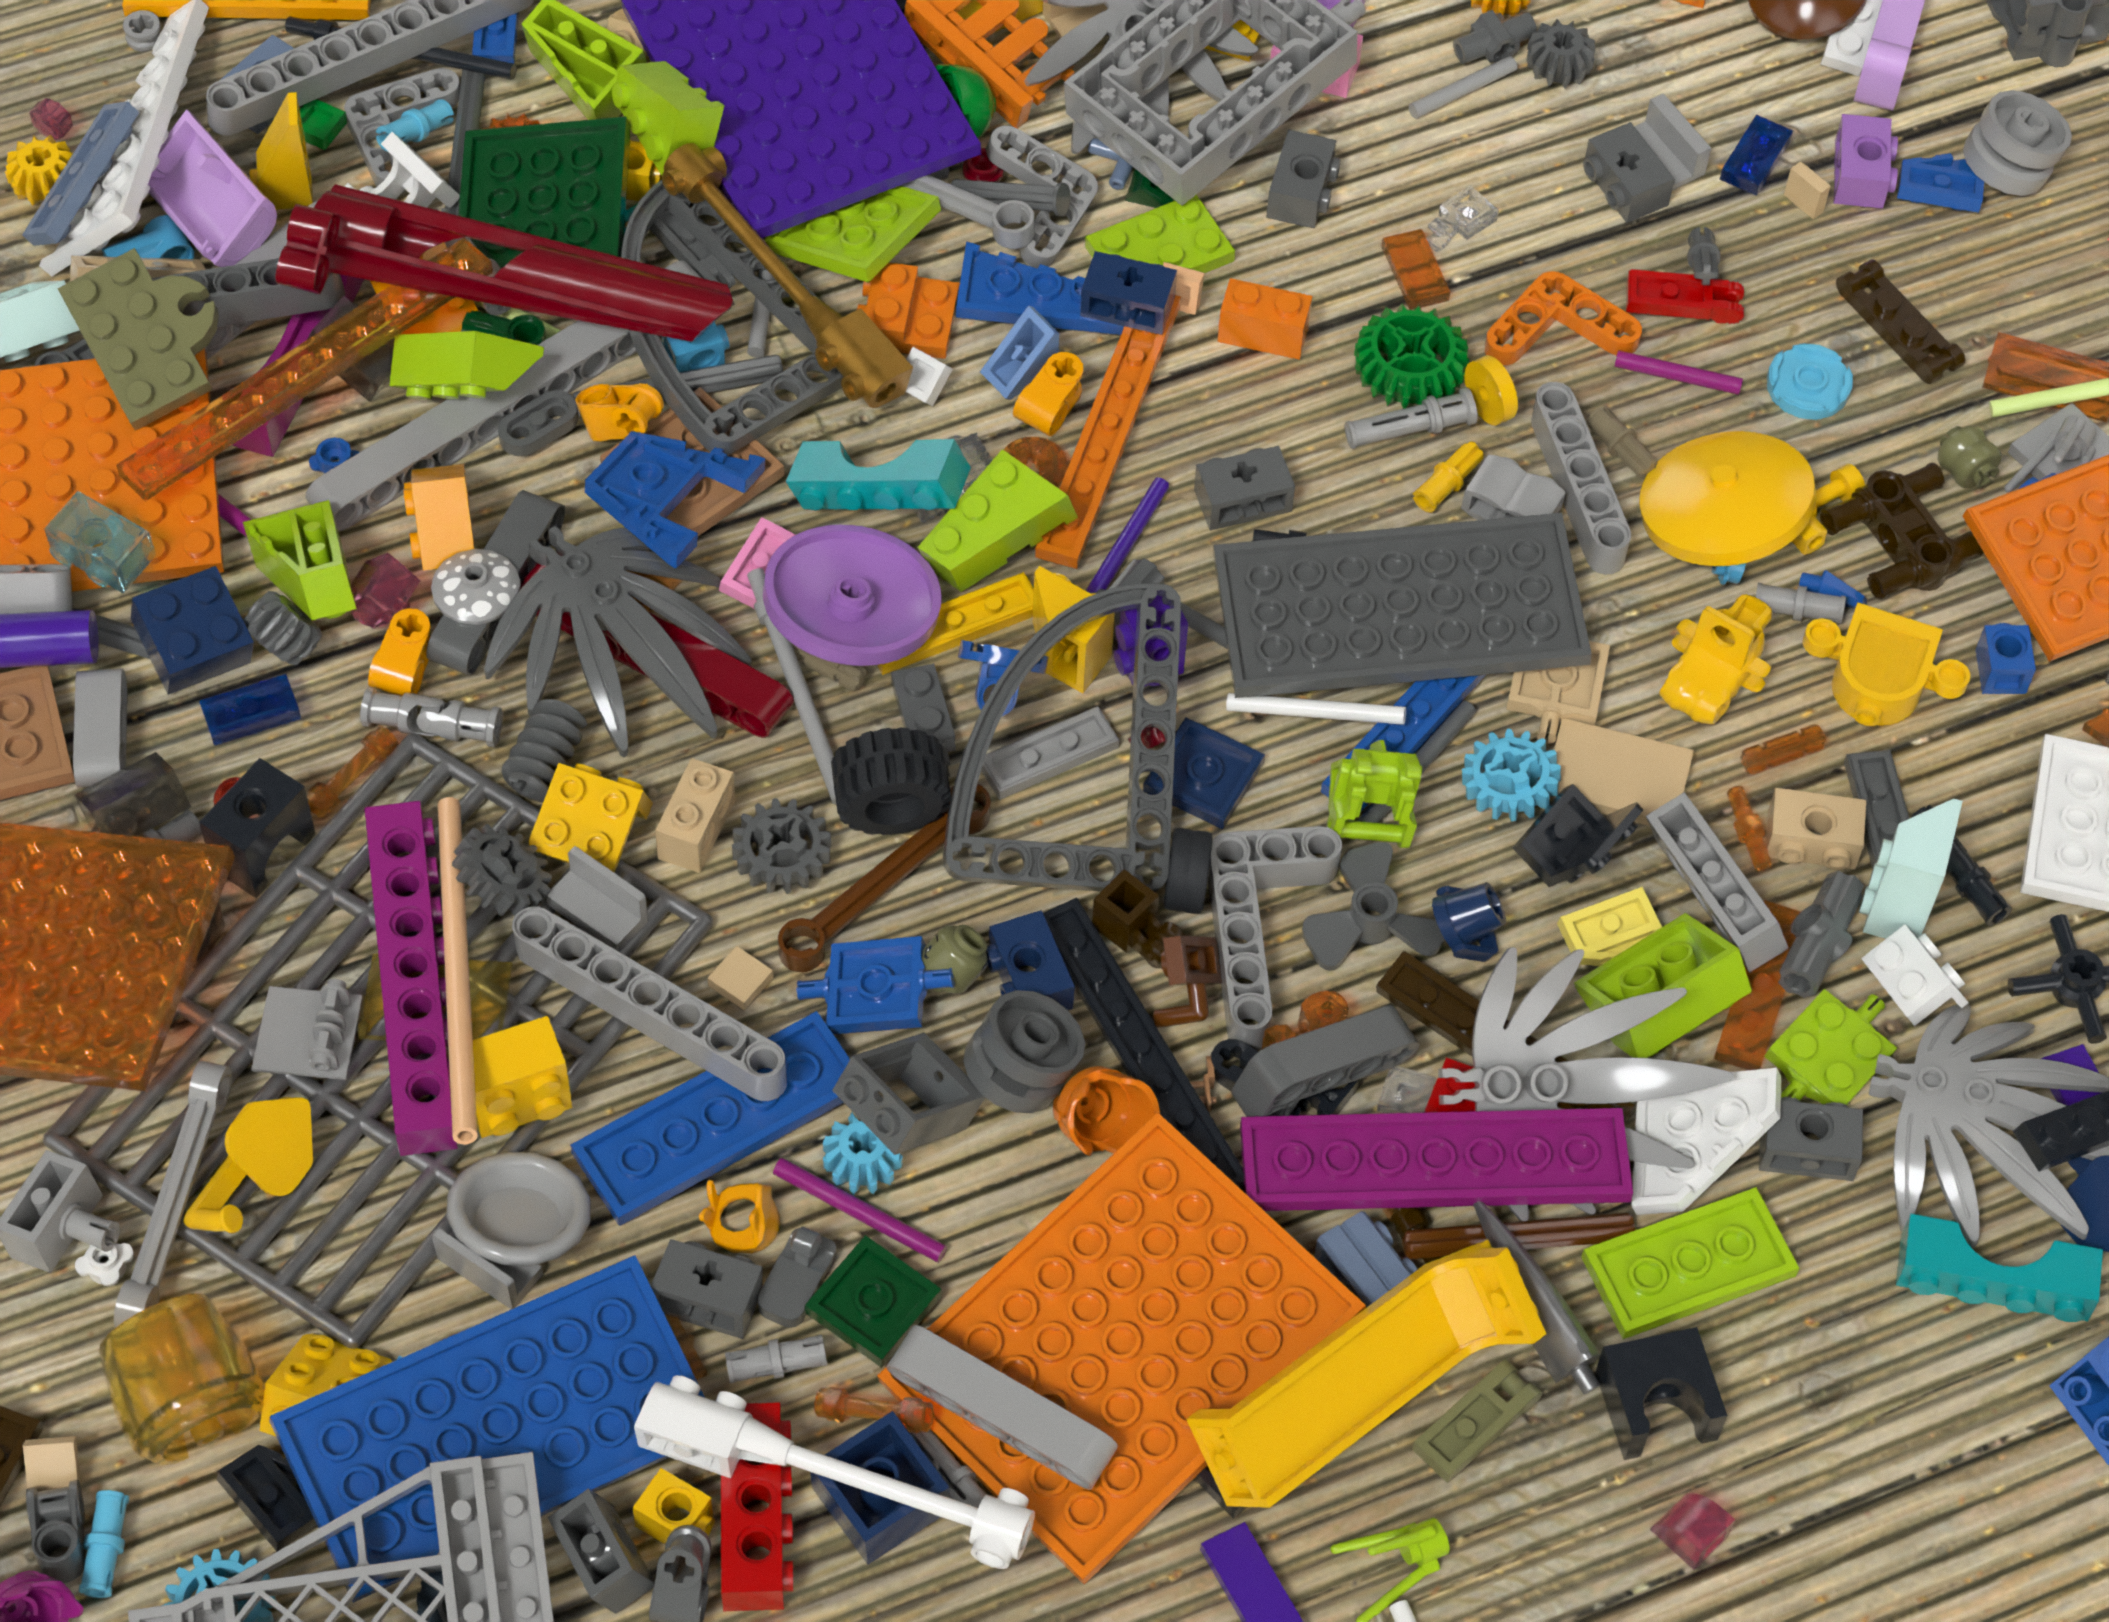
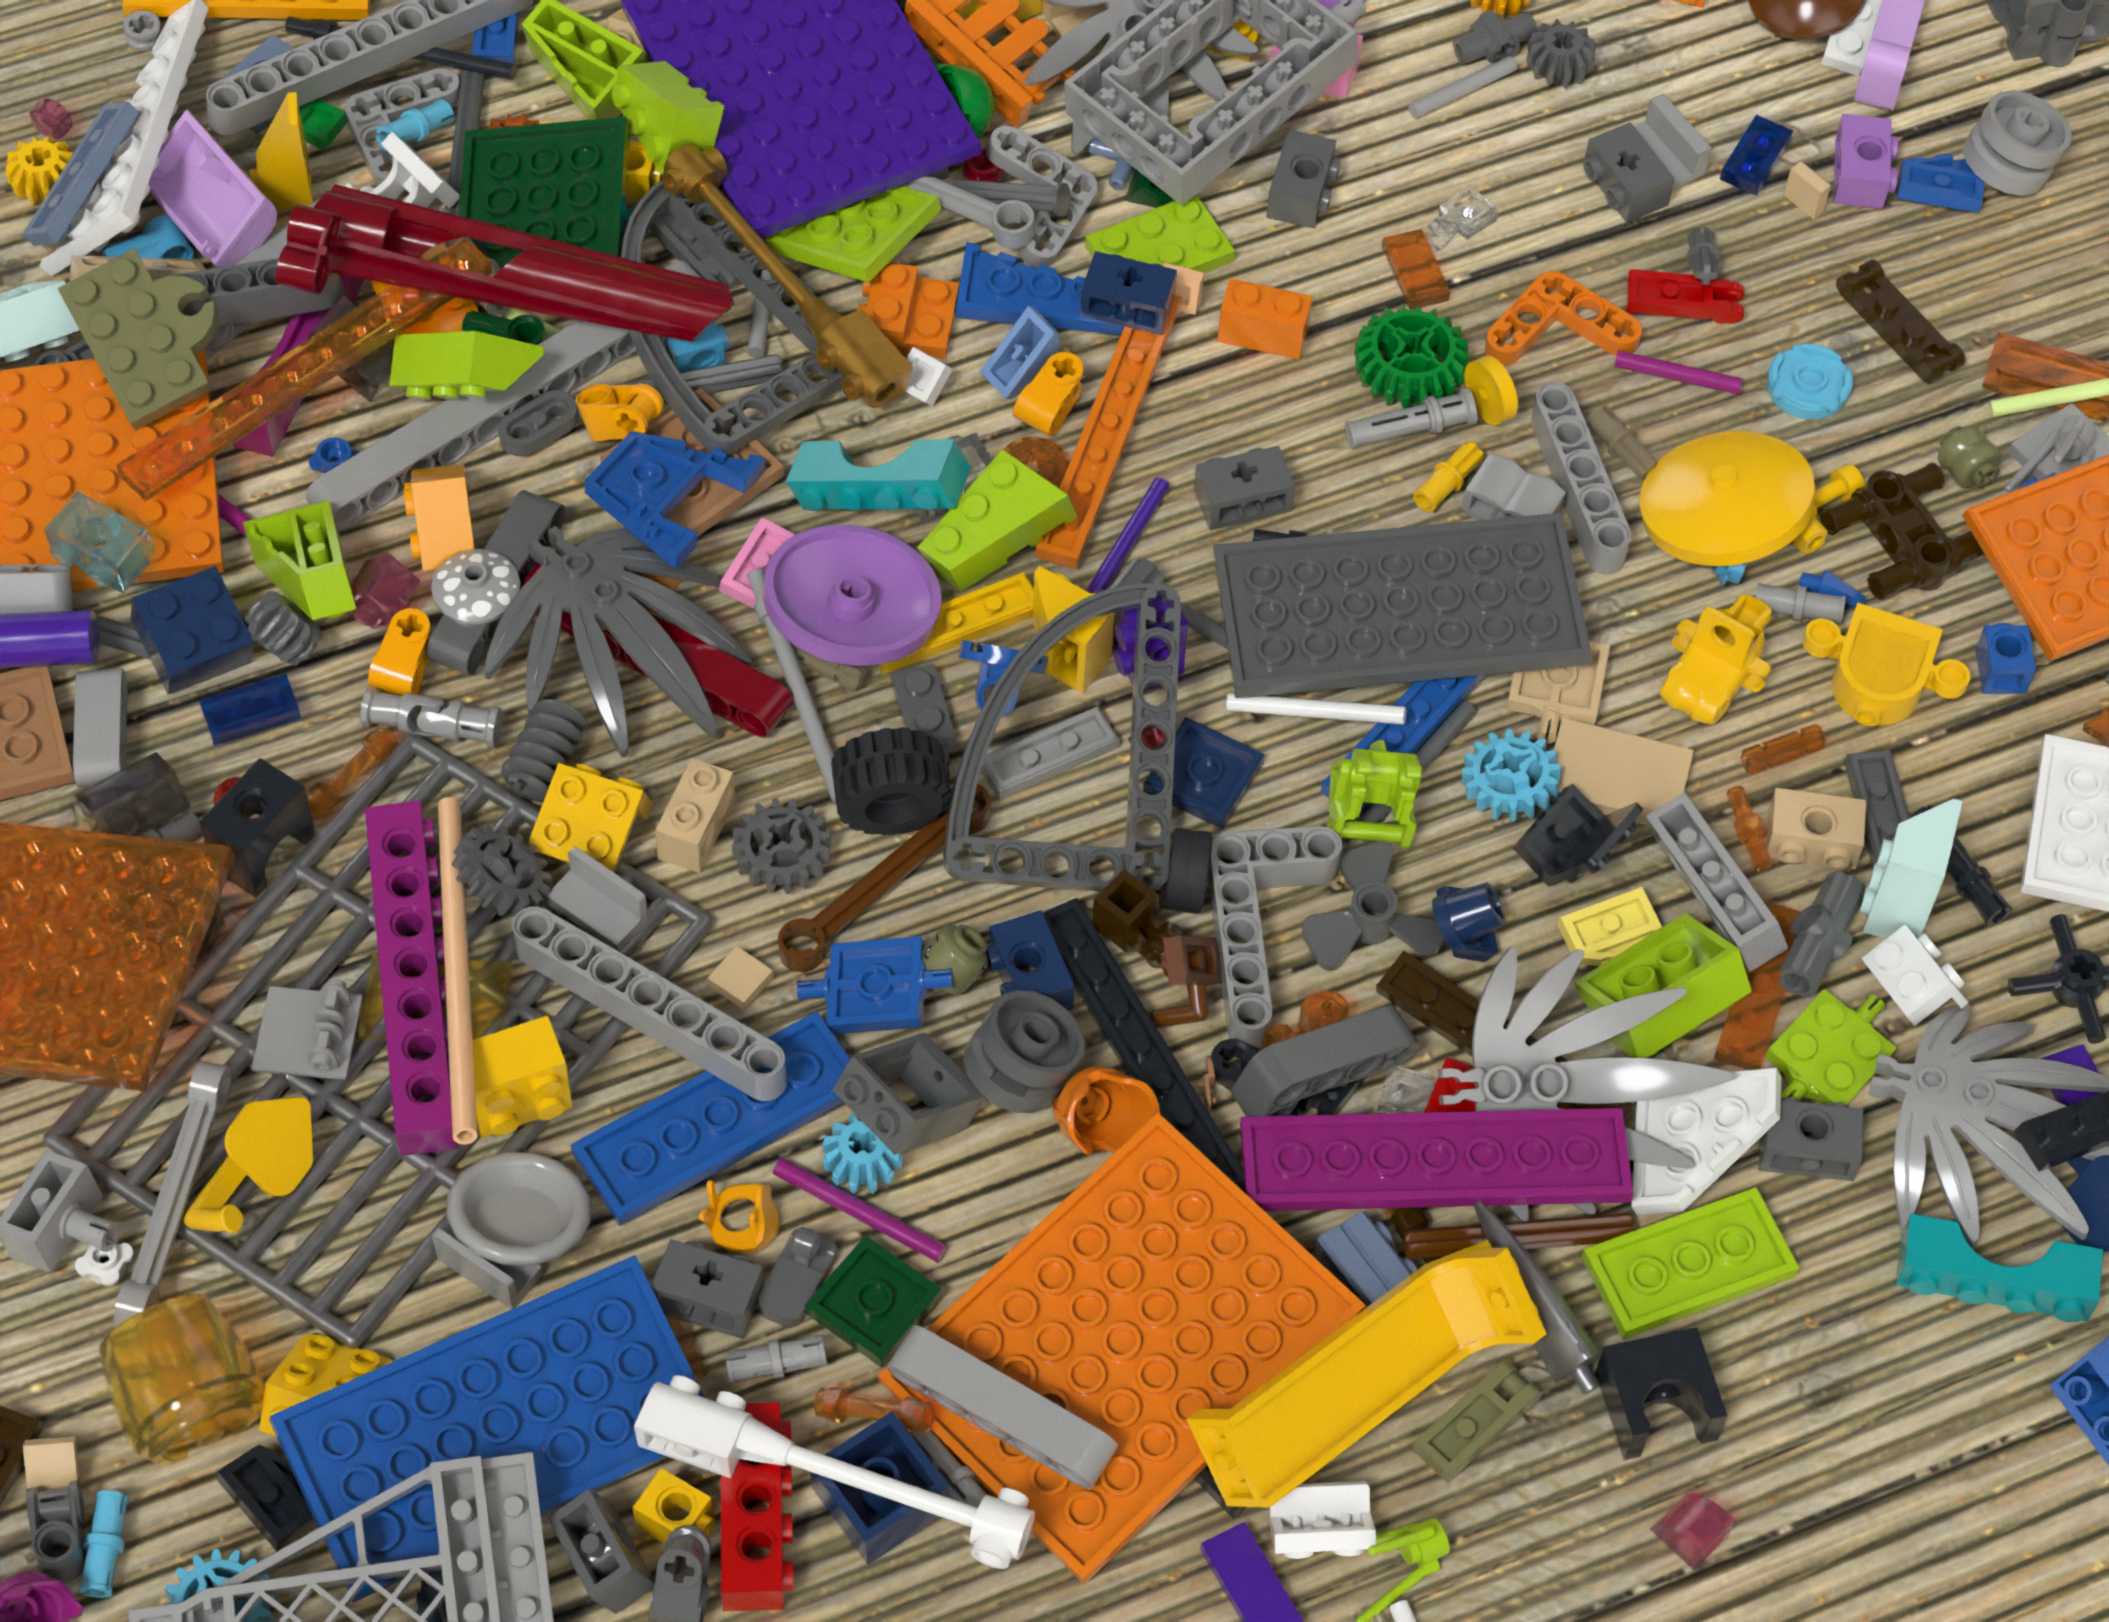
none -> white bracket [1269,1481,1376,1559]

